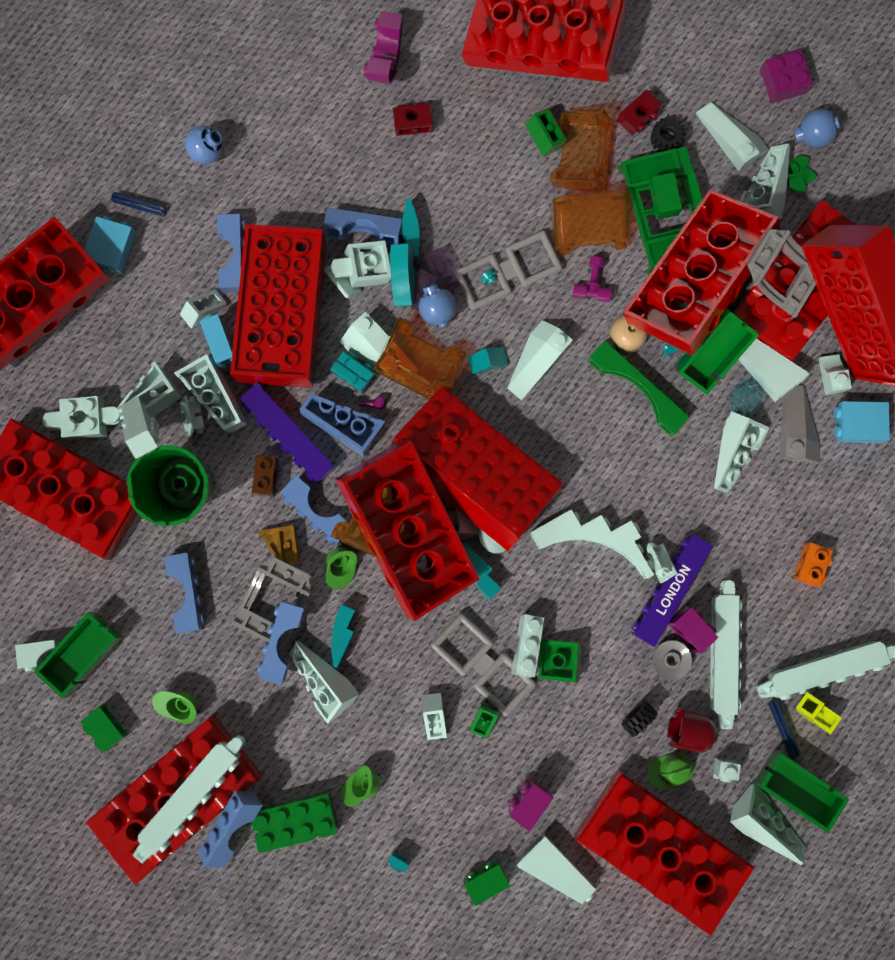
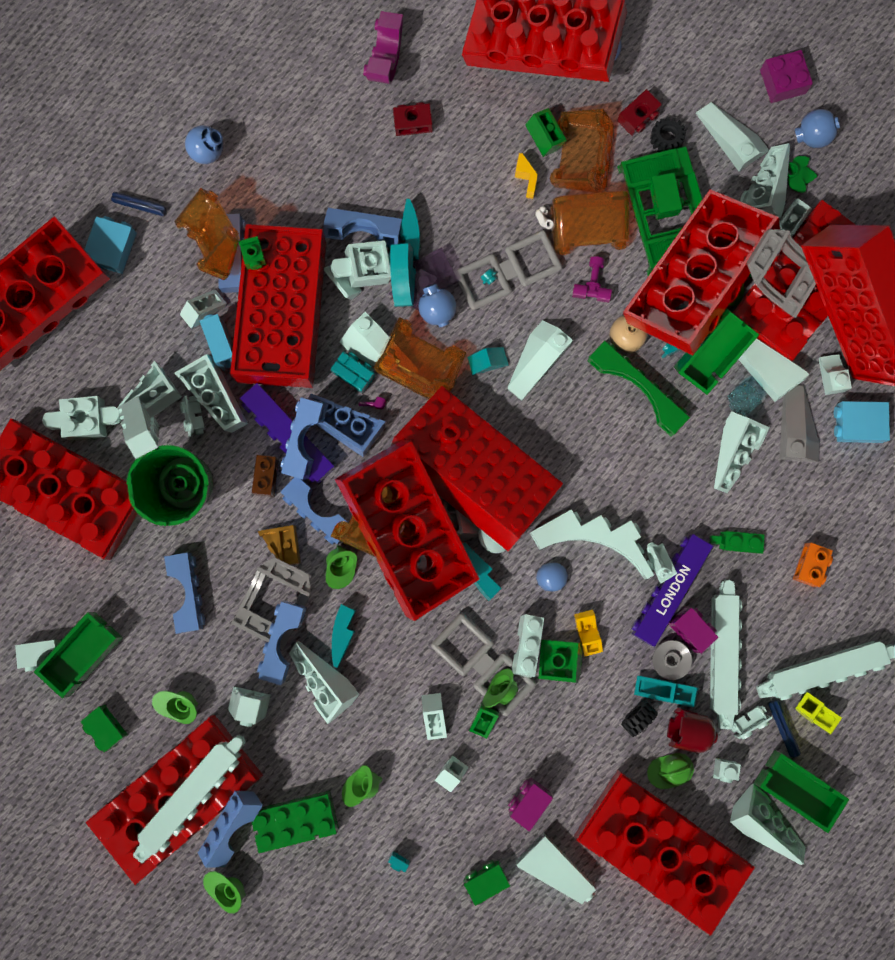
none -> clear orange windscreen [174,188,240,280]
none -> bright green piece [203,871,246,913]
none -> light aqua wedge [228,686,271,727]
none -> green brick [238,236,266,270]
none -> medium blue arch [281,397,328,480]
none -> light aqua brick [435,755,468,792]
none -> bright green piece [483,669,518,707]
none -> yellow slope [515,153,538,199]
none -> white arm [535,206,553,229]
none -> medium blue hair [536,563,568,592]
none -> yellow slope [574,609,603,657]
none -> teal slope [634,675,699,707]
none -> green hinge [709,531,764,554]
none -> light aqua hinge [731,705,772,739]
none -> light aqua brick [779,199,812,237]

